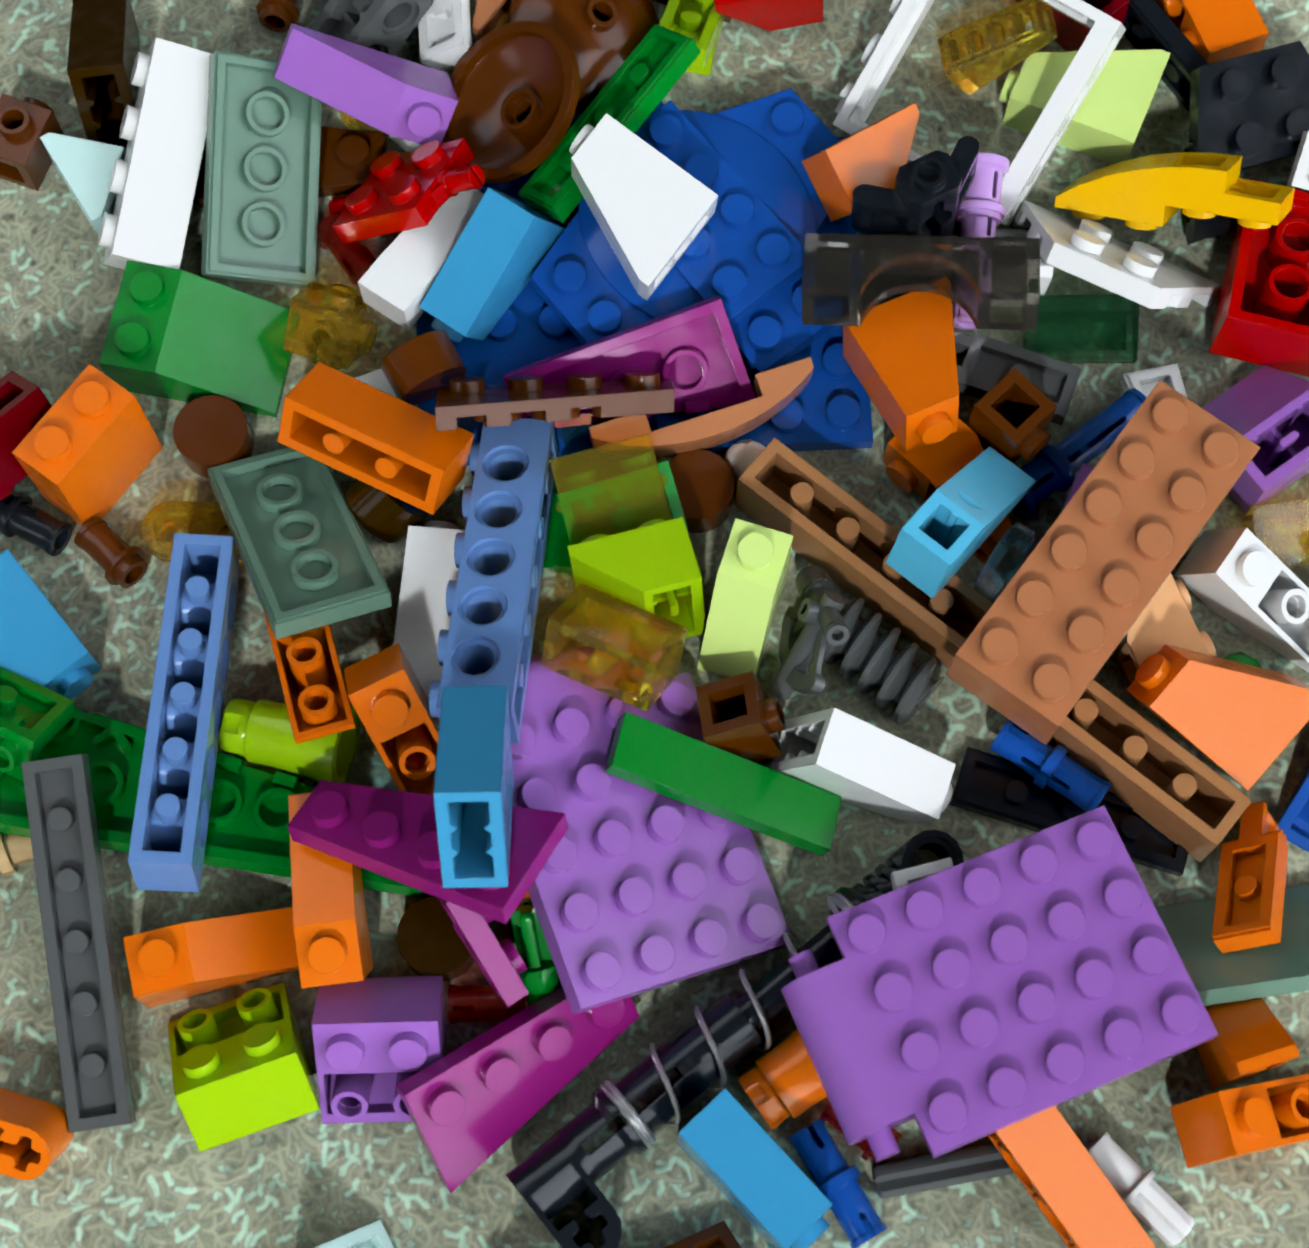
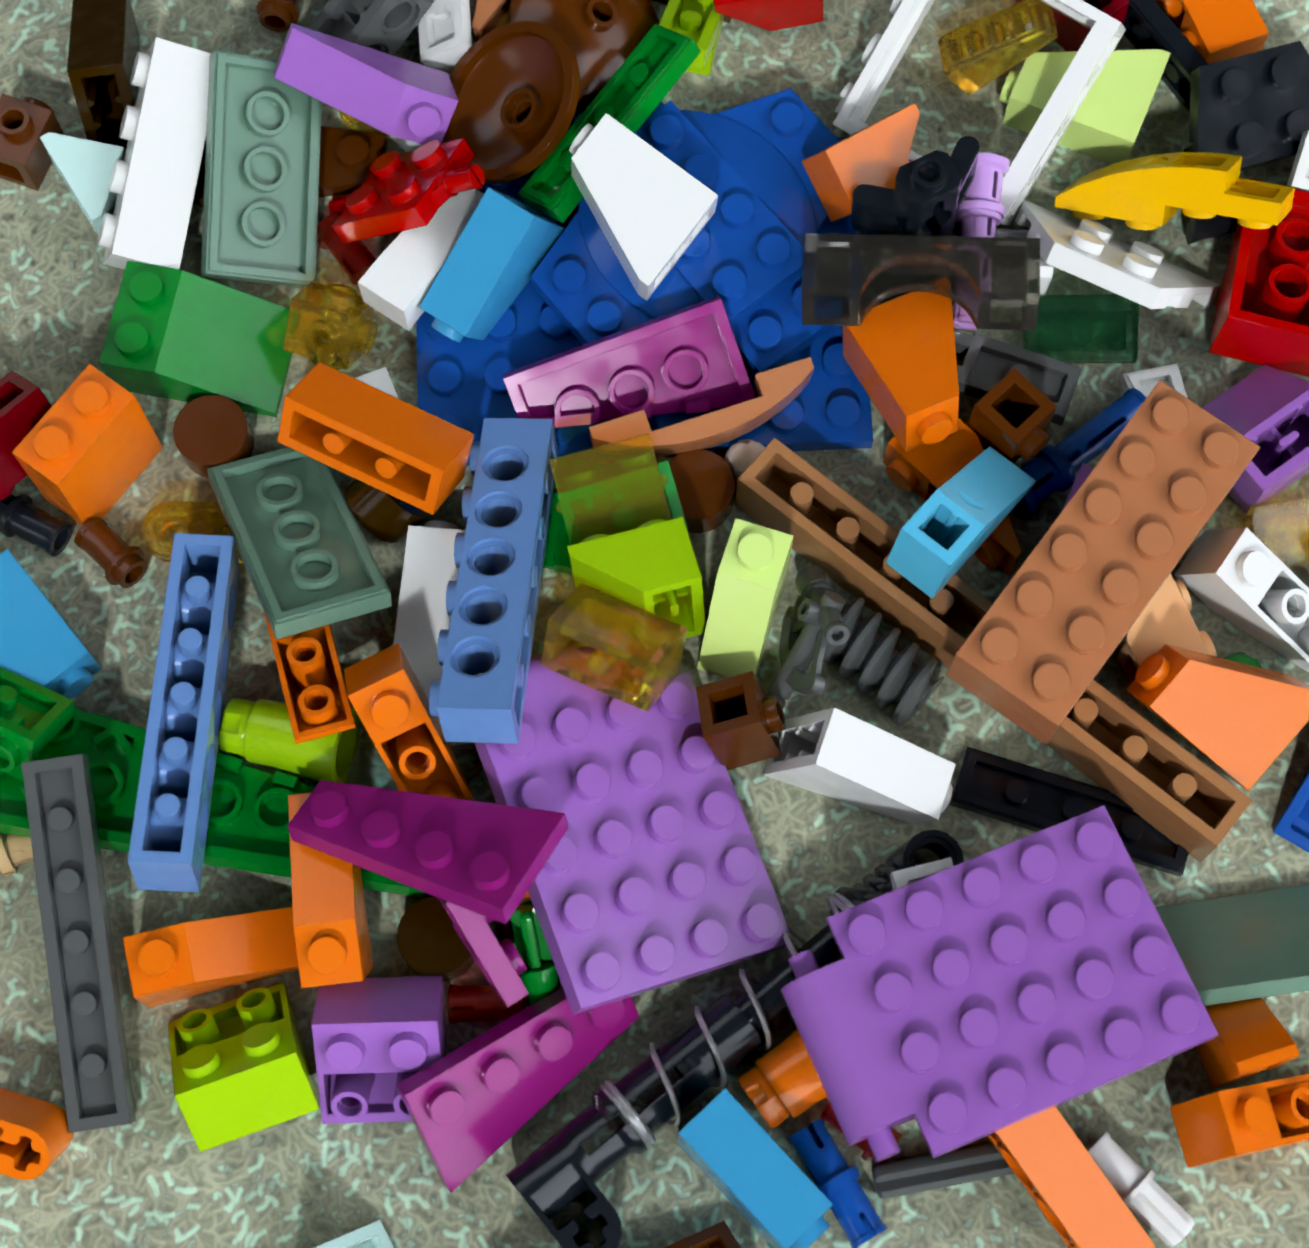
reddish brown piece [380,330,467,405] -> none
dark azure brick [433,685,514,888] -> none
reddish brown wing [435,371,674,431] -> none
green tile [605,712,842,856] -> none
clear light blue tile [974,522,1035,600] -> none
blue pin [990,720,1112,812] -> none
orange hinge [1212,801,1288,954] -> none

